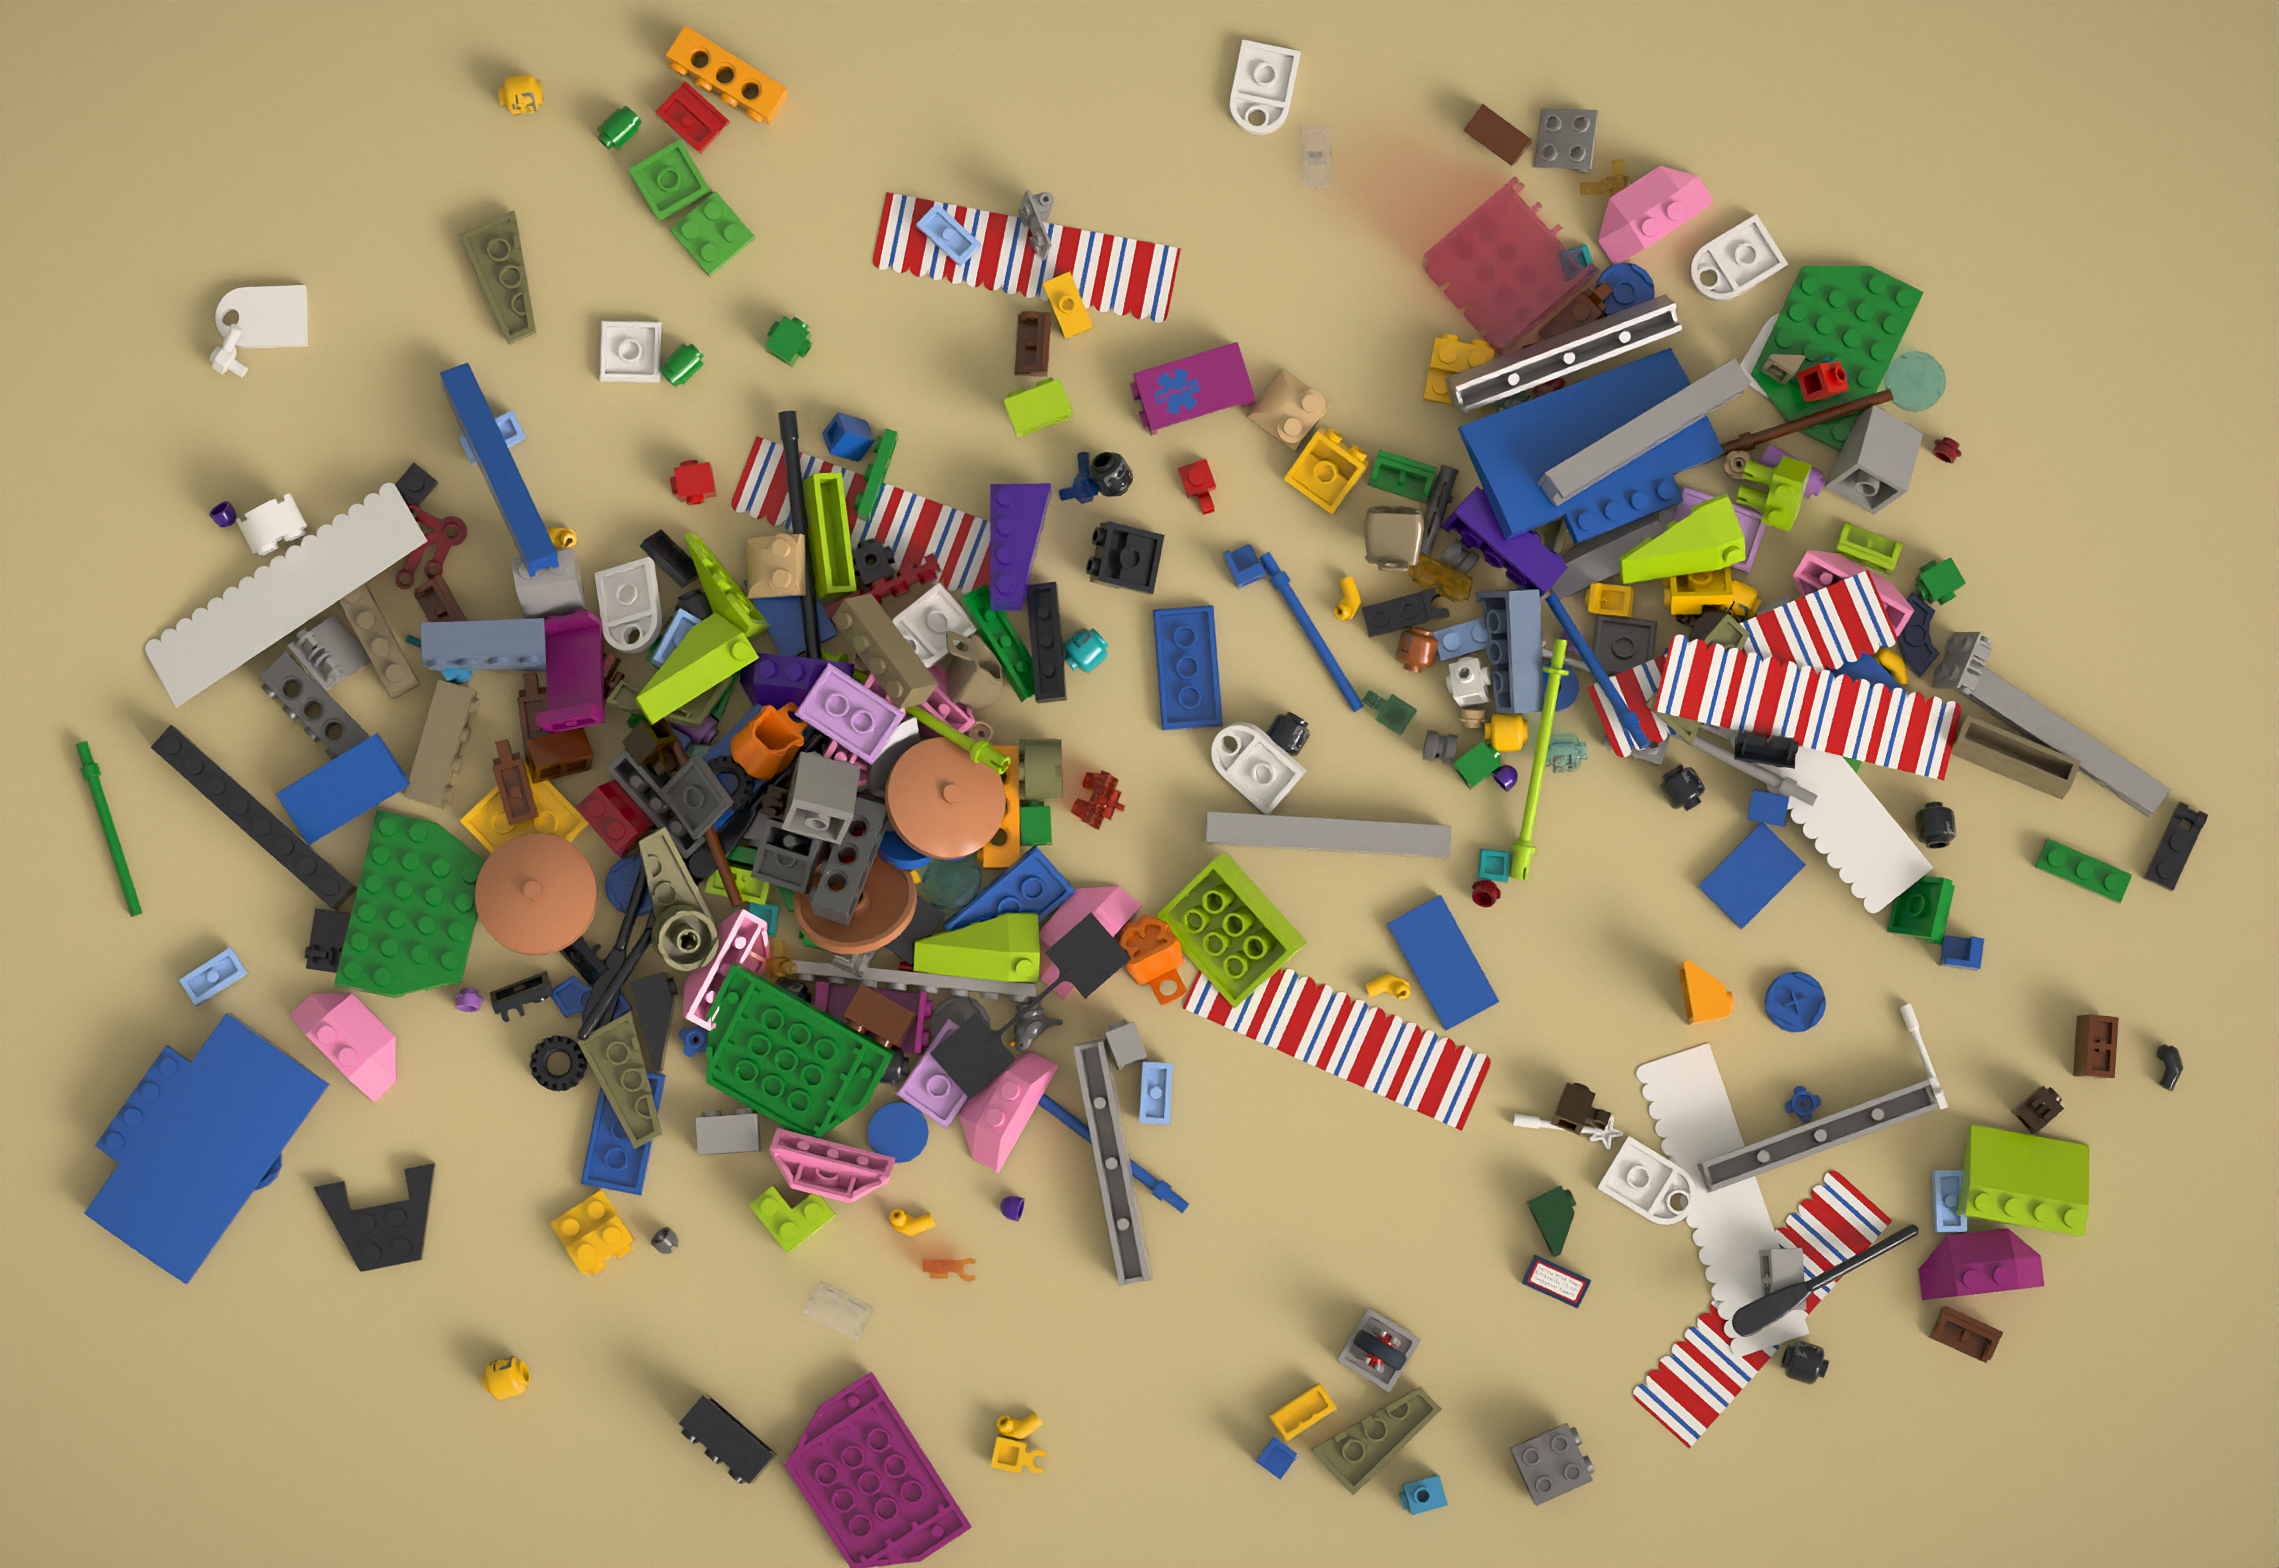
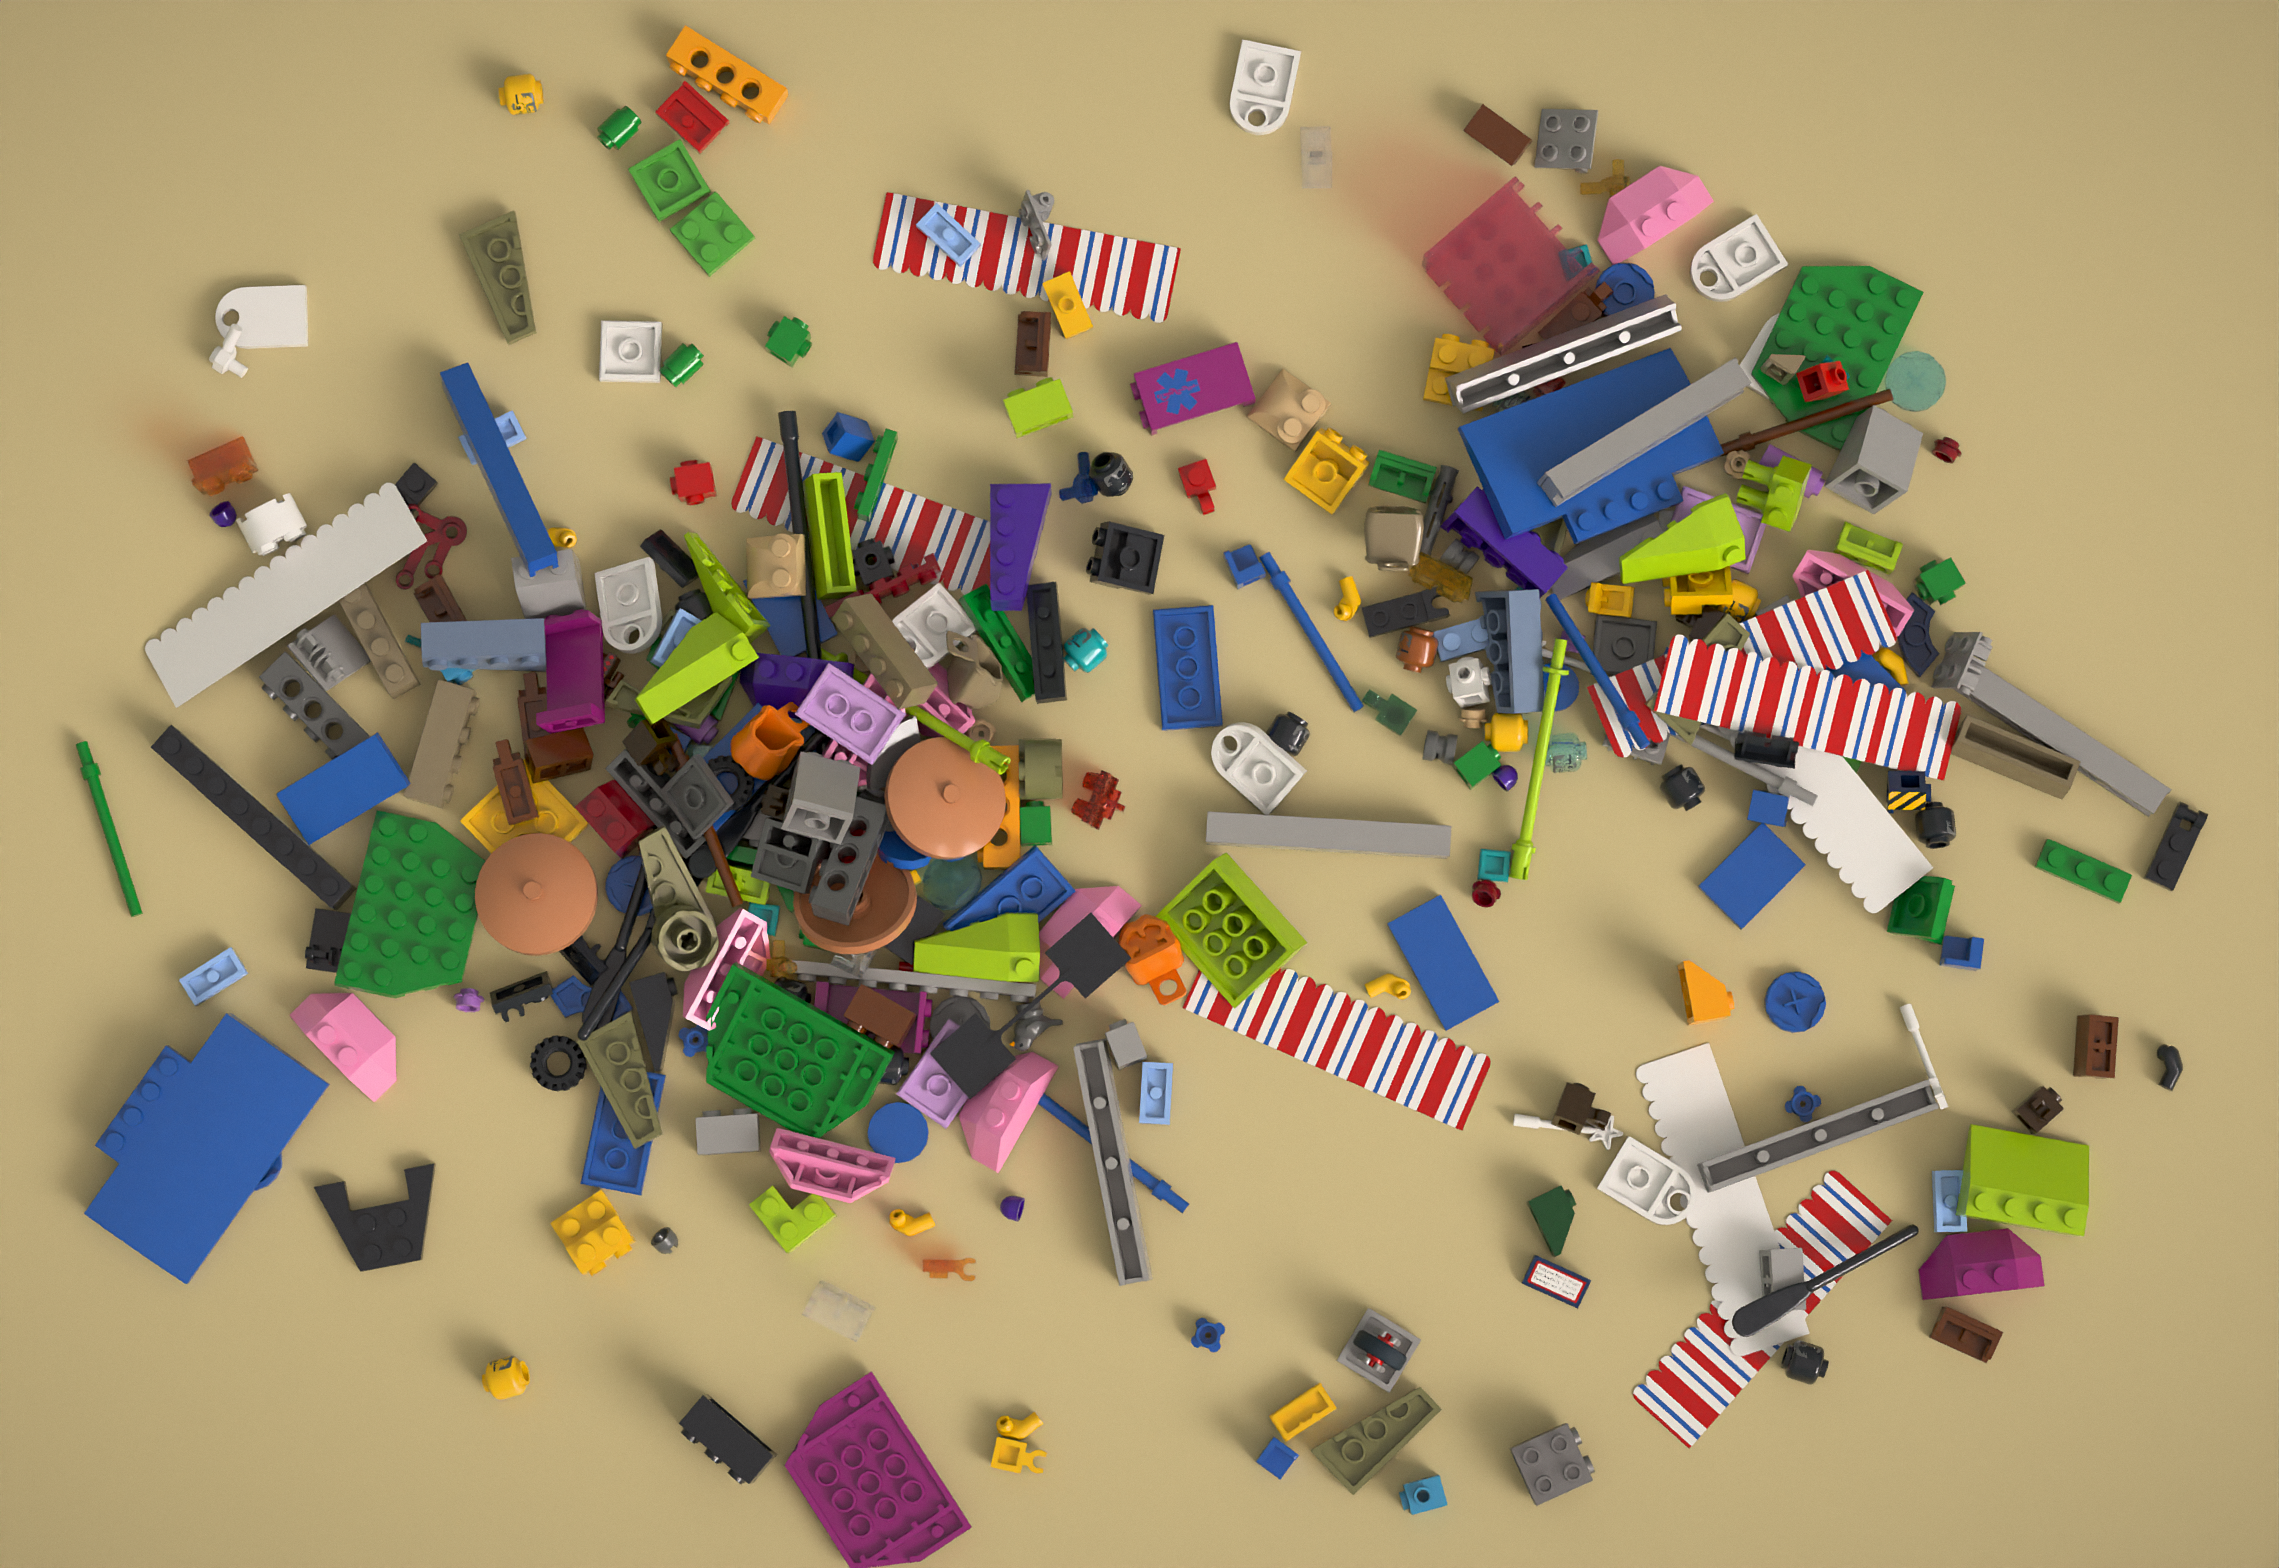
none -> clear orange bracket [187,436,259,496]
none -> blue plate [1191,1318,1225,1352]
none -> brick [1886,771,1931,814]

